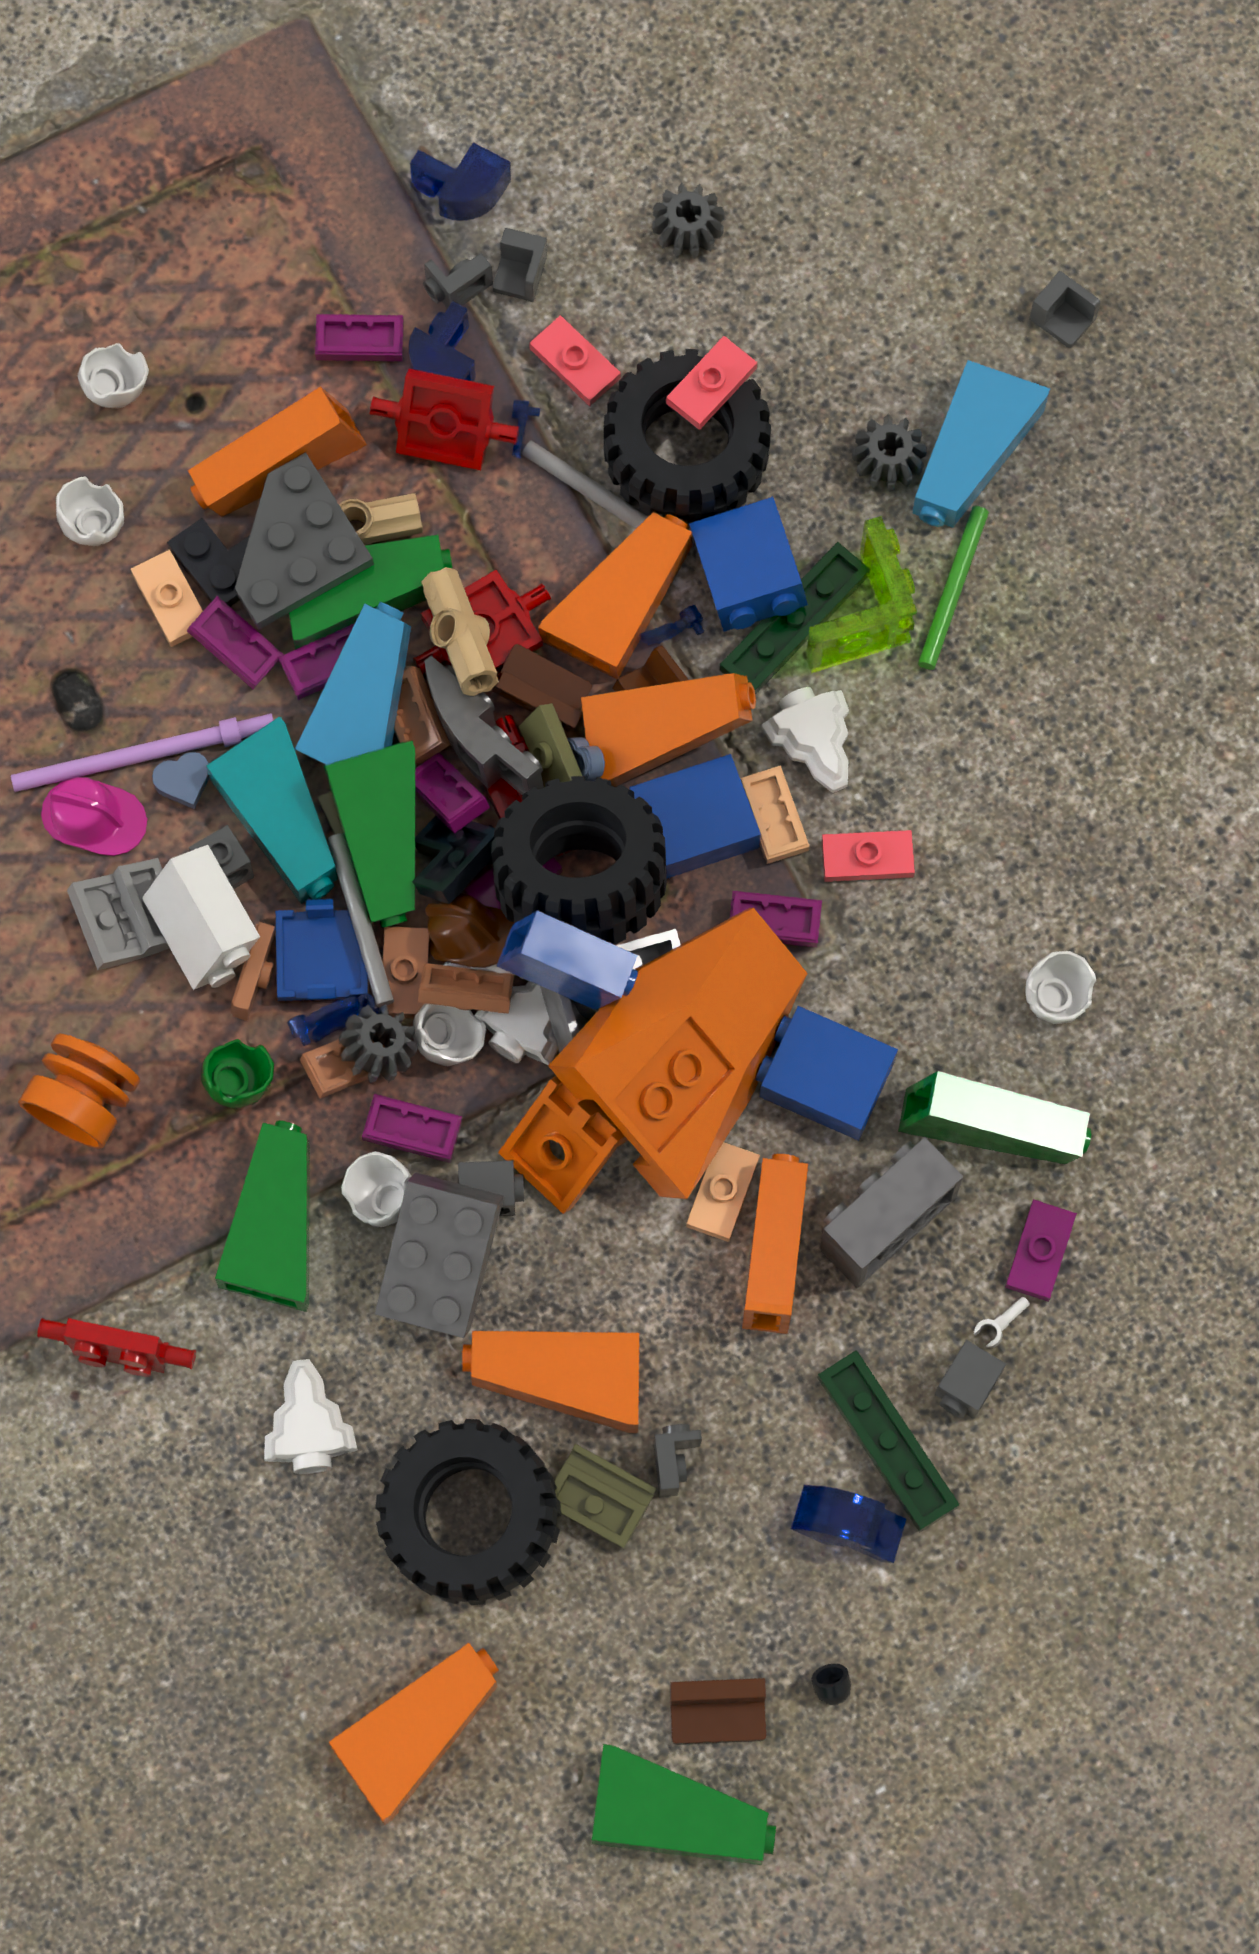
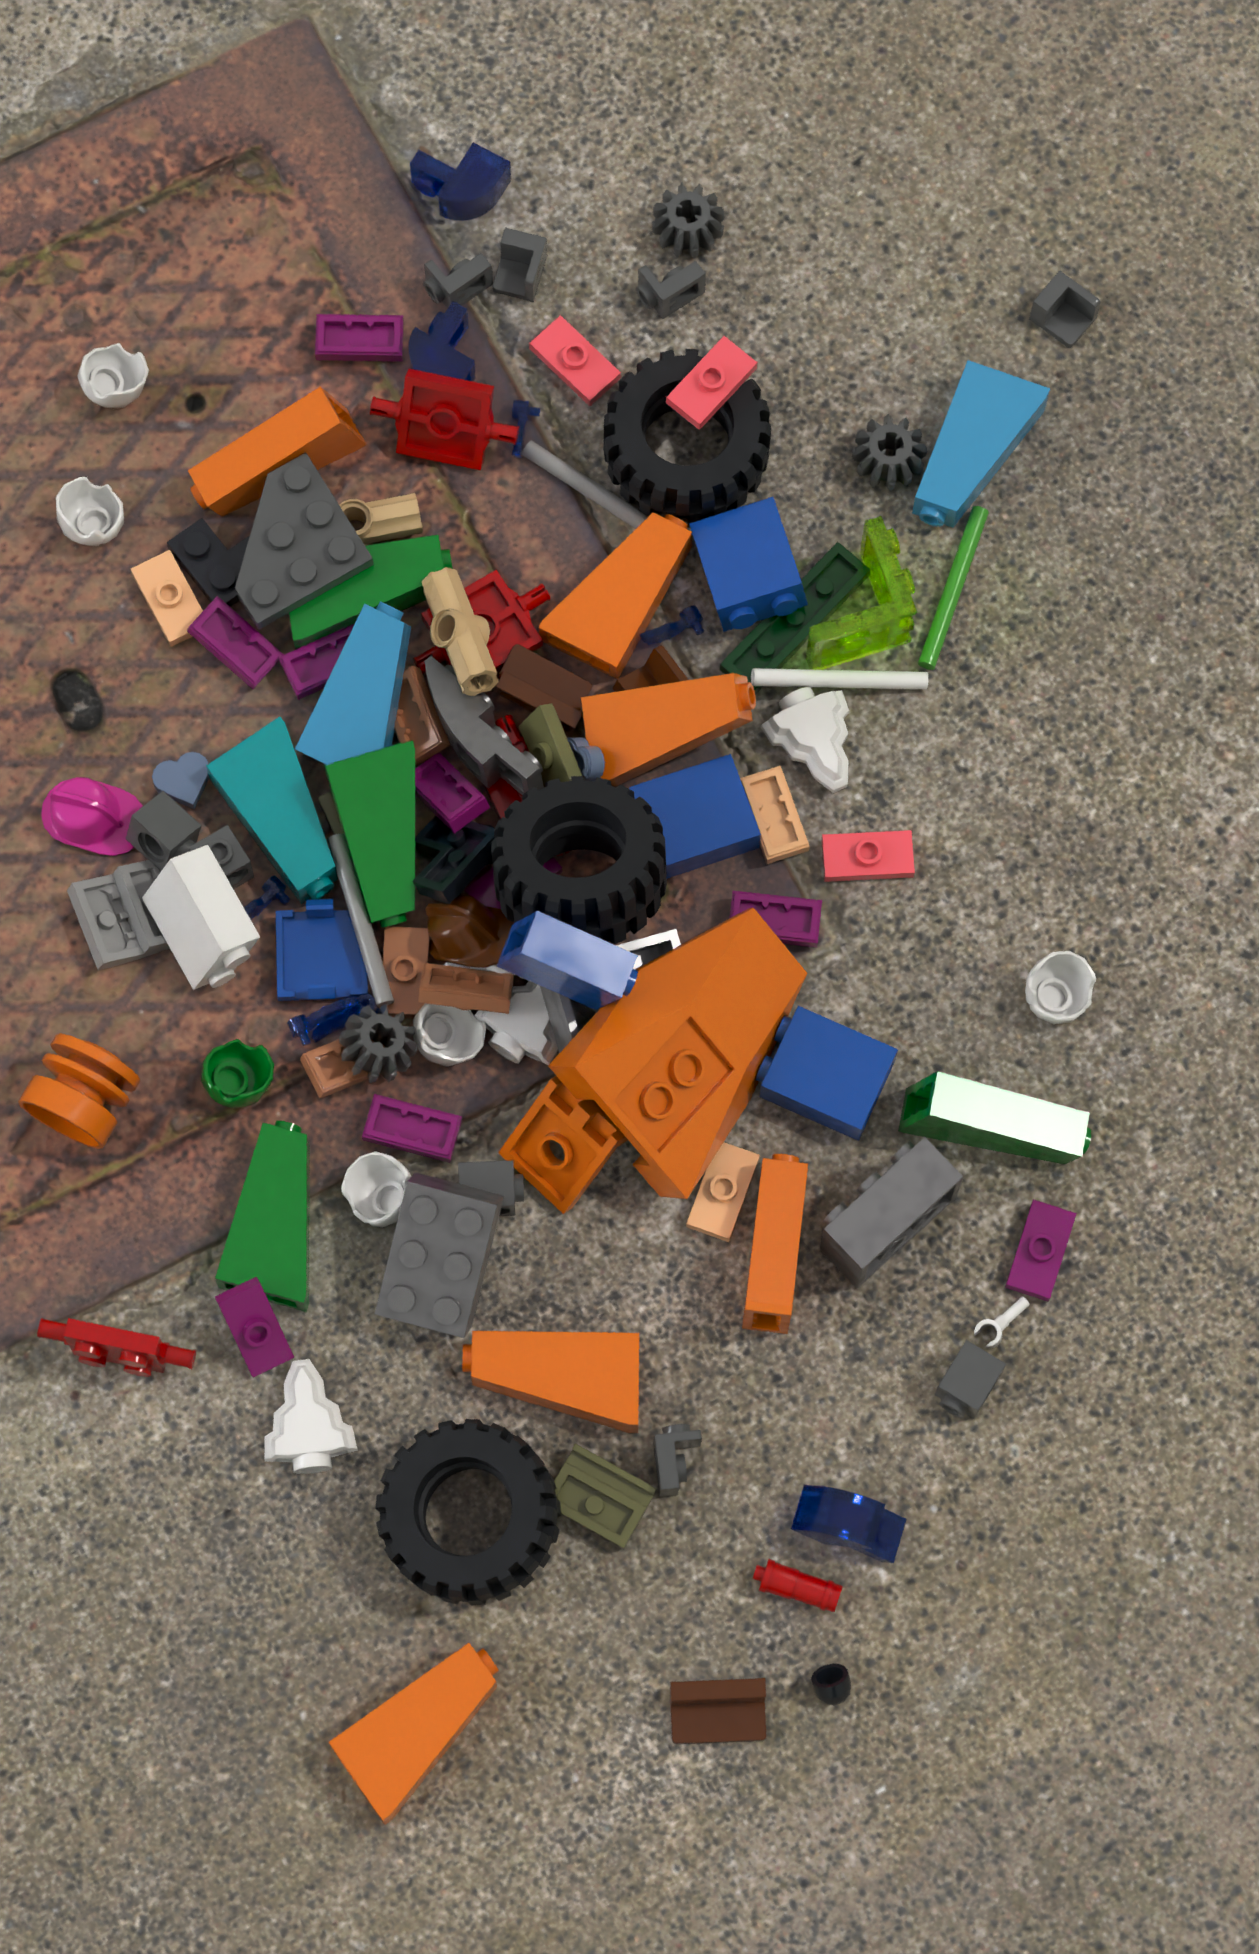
lavender bar [11,713,273,792] -> none
nougat plate [231,922,275,1021] -> none
green slope [592,1744,776,1865] -> none
dark green plate [817,1350,960,1533] -> none
none -> dark grey brick [126,791,202,871]
none -> magenta plate [215,1276,295,1378]
none -> clear blue piece [244,875,290,920]
none -> dark grey bracket [636,261,706,319]
none -> white bar [751,668,928,689]
none -> red piece [752,1559,842,1612]

